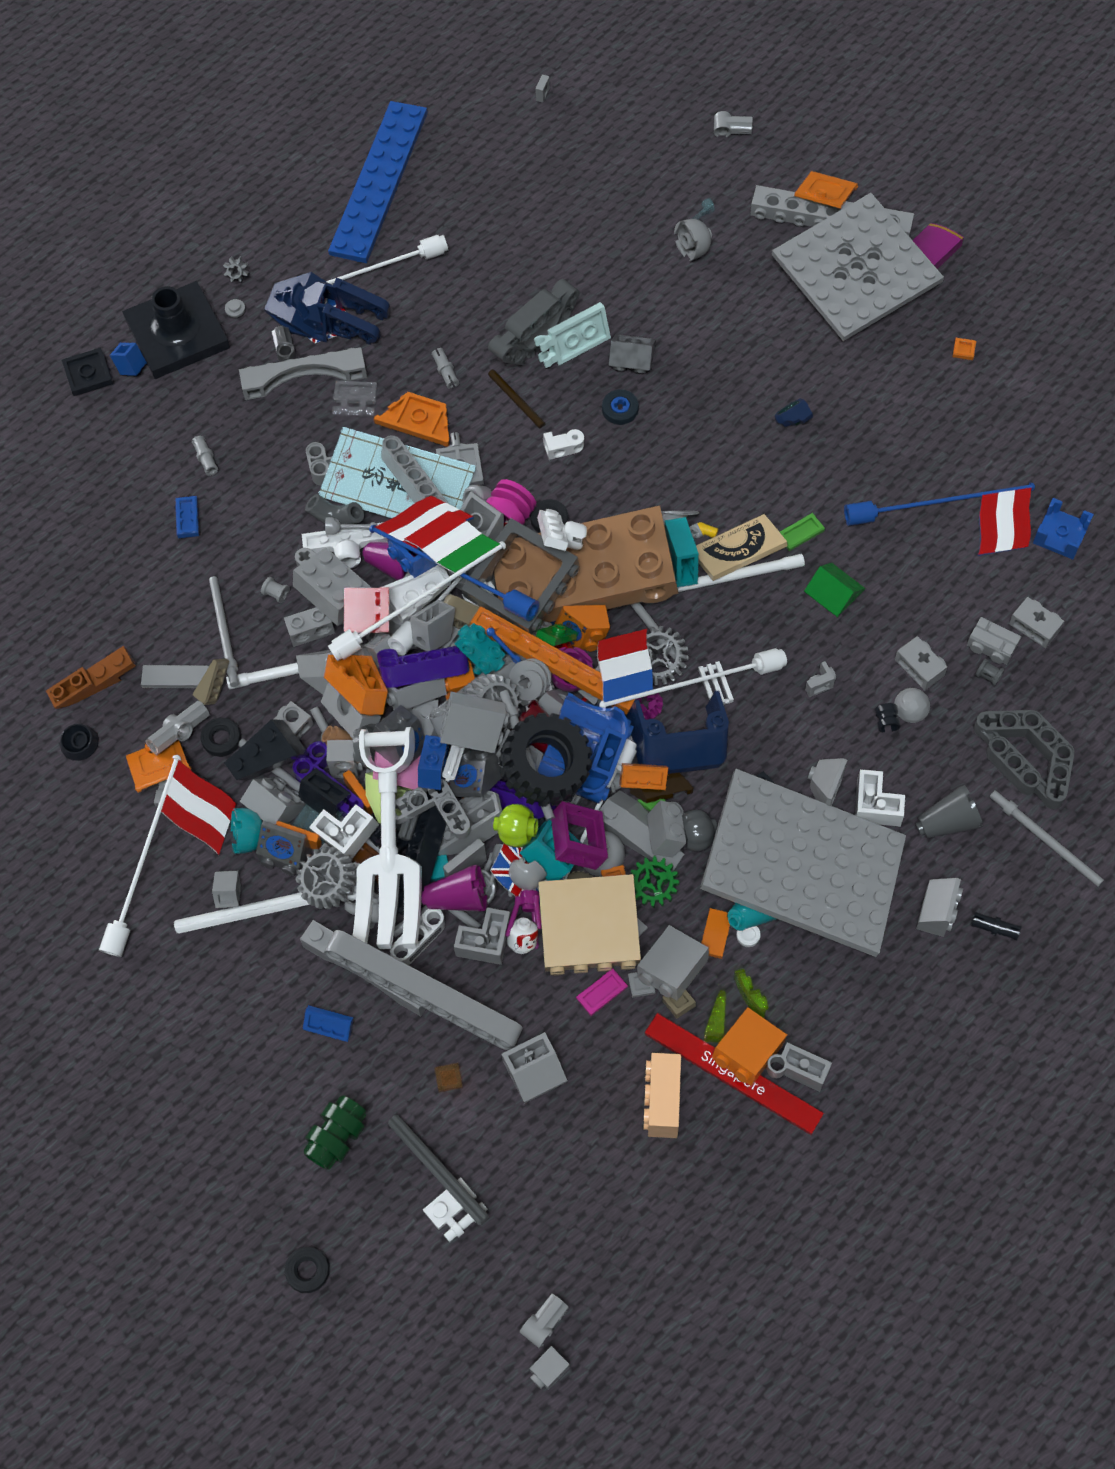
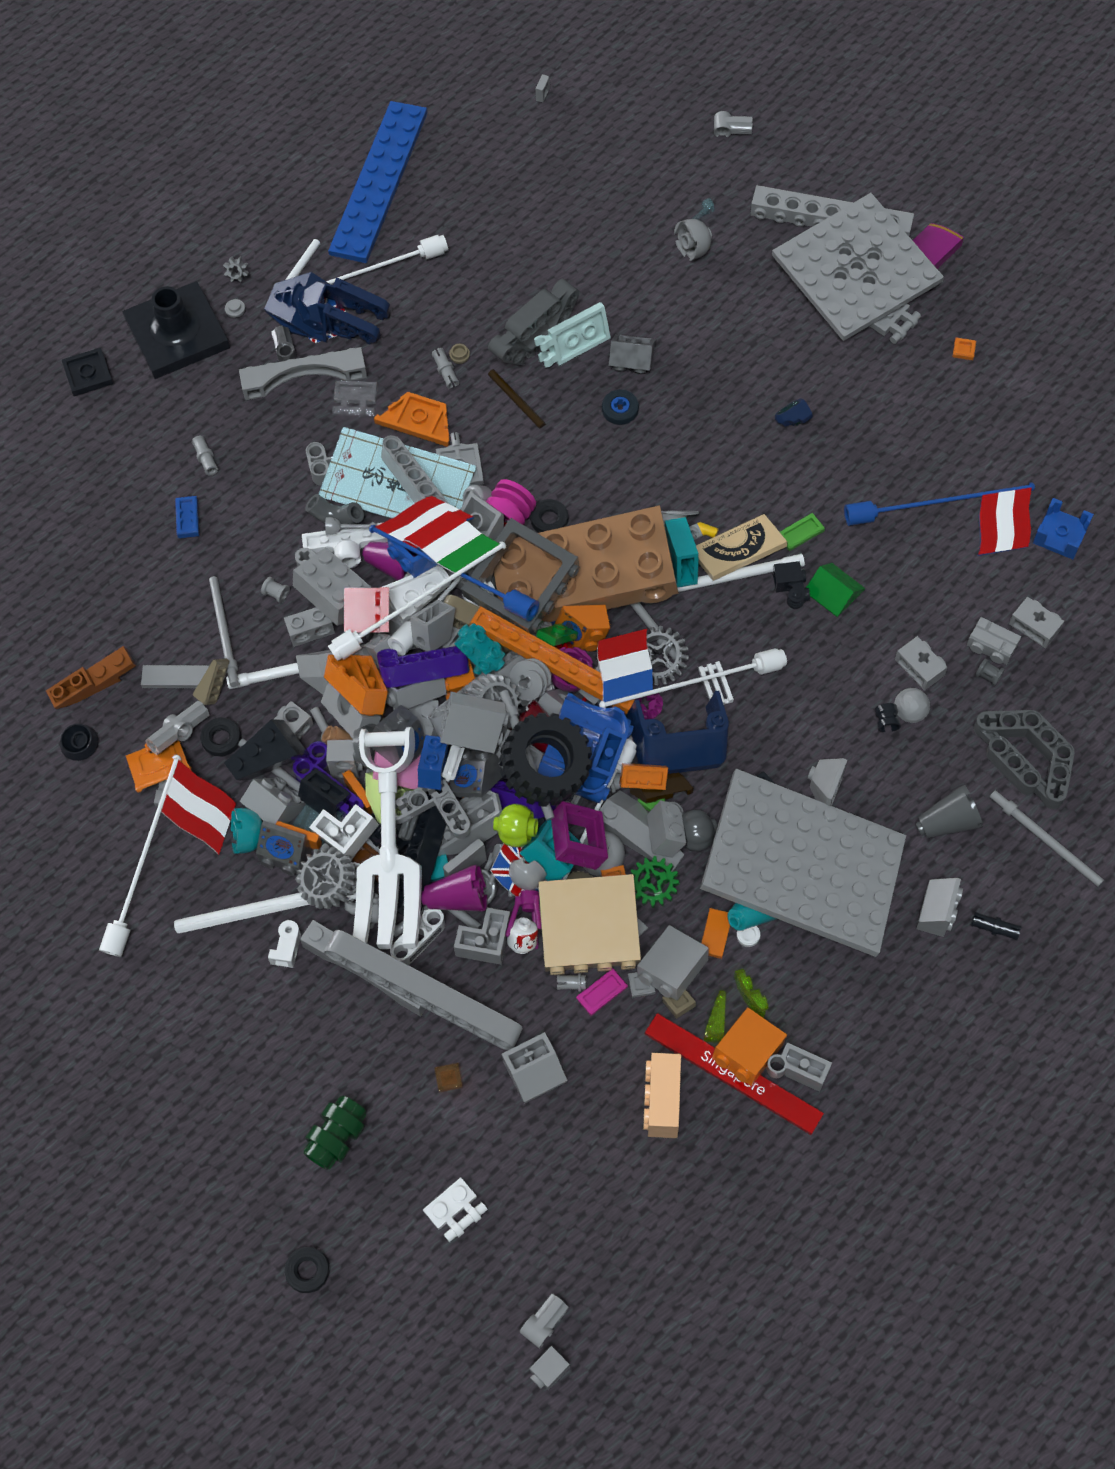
blue brick [110,342,147,376] -> none
light grey brick [212,871,241,908] -> none
blue plate [303,1005,354,1042] -> none
dark grey axle [388,1115,489,1225] -> none
blue hinge [486,627,521,664] -> none
white plate [537,509,587,551] -> none
white leg [543,429,584,460] -> none
orange container [794,171,858,209] -> none
light grey bracket [805,661,836,697] -> none
white brick [855,769,905,827] -> none
none -> white leg [268,920,301,968]
none -> white bar [286,239,320,280]
none -> dark tan plate [449,344,470,364]
none -> light grey pin [557,973,587,992]
none -> black brick [772,561,810,609]
none -> light grey plate [870,303,921,344]

